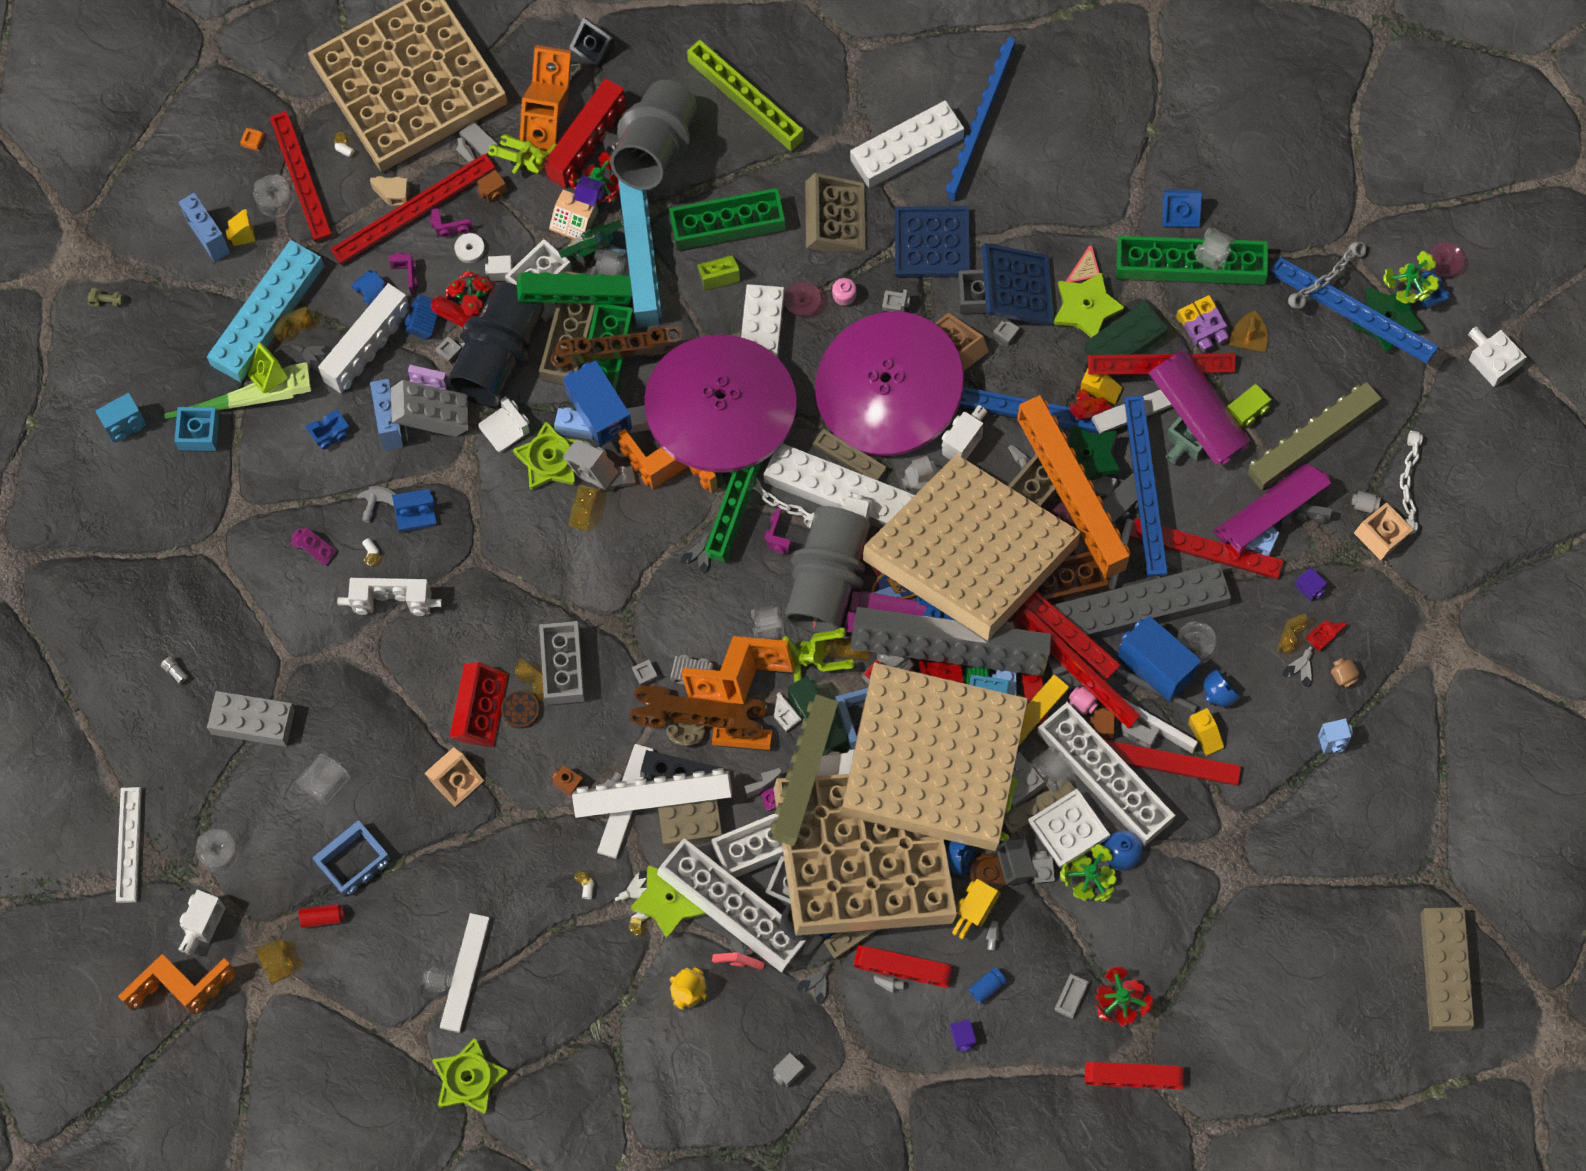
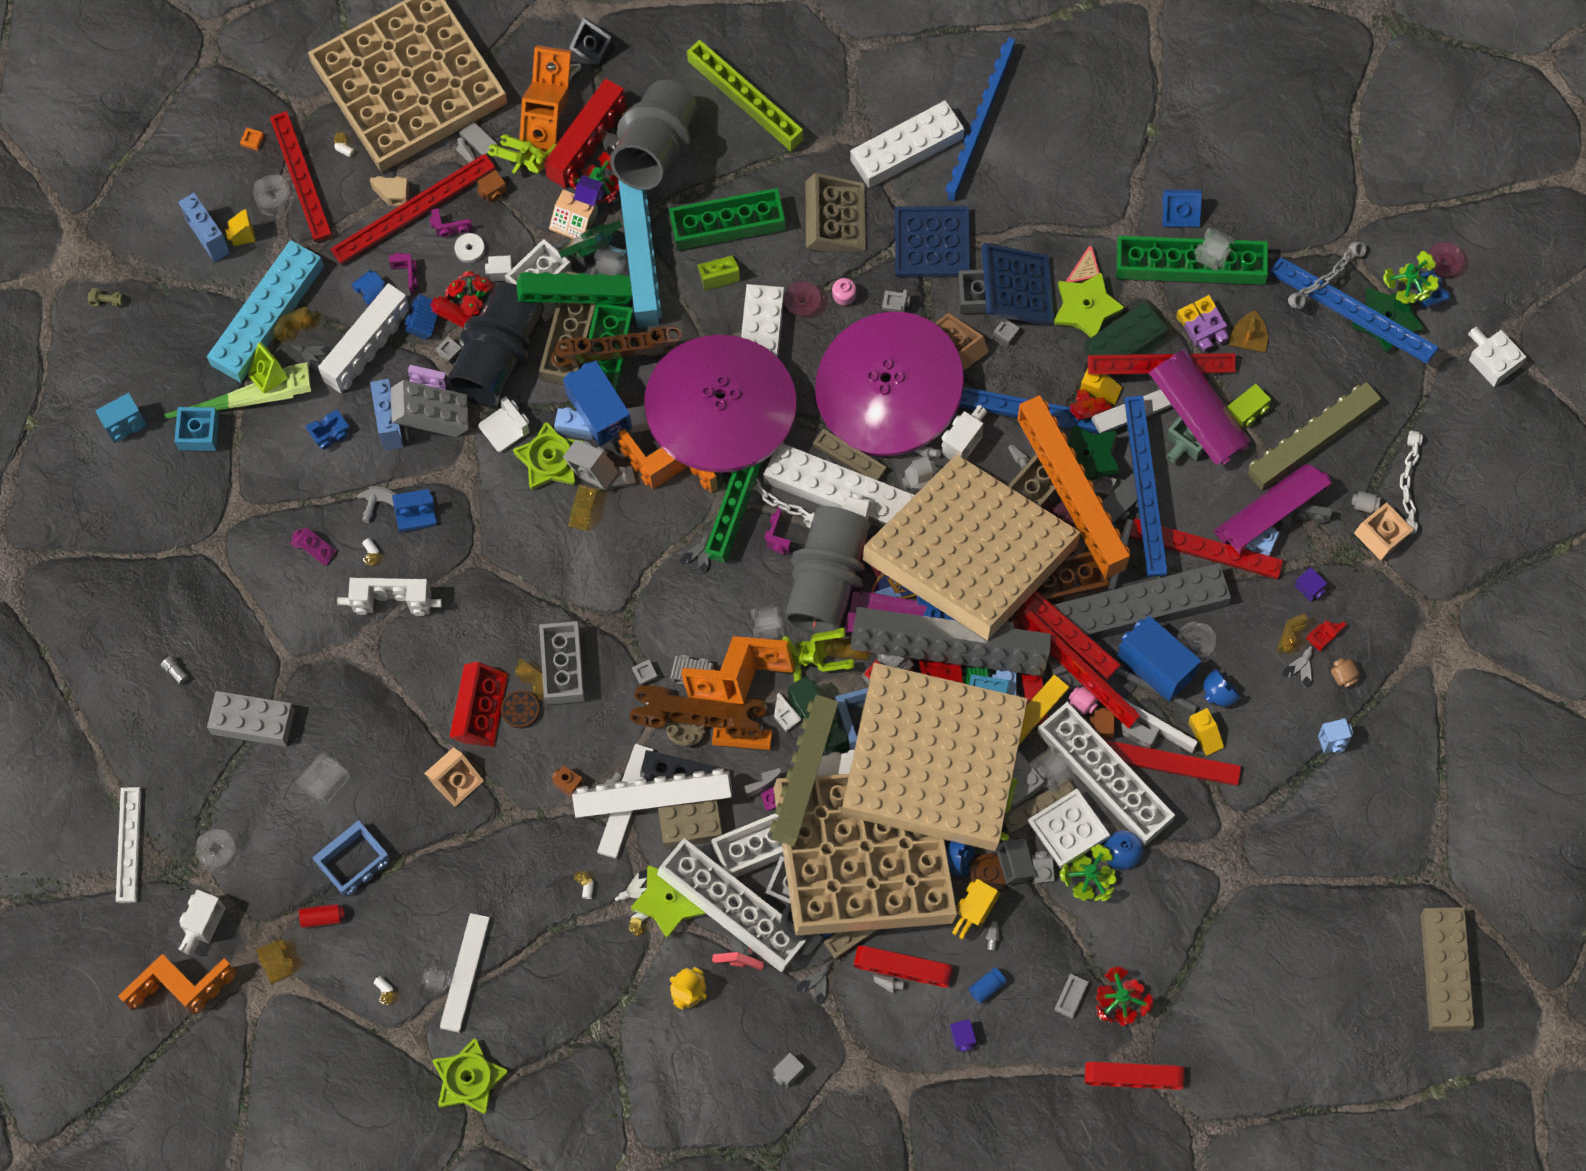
none -> arm [374,976,393,1005]
none -> light grey bar [914,446,941,459]

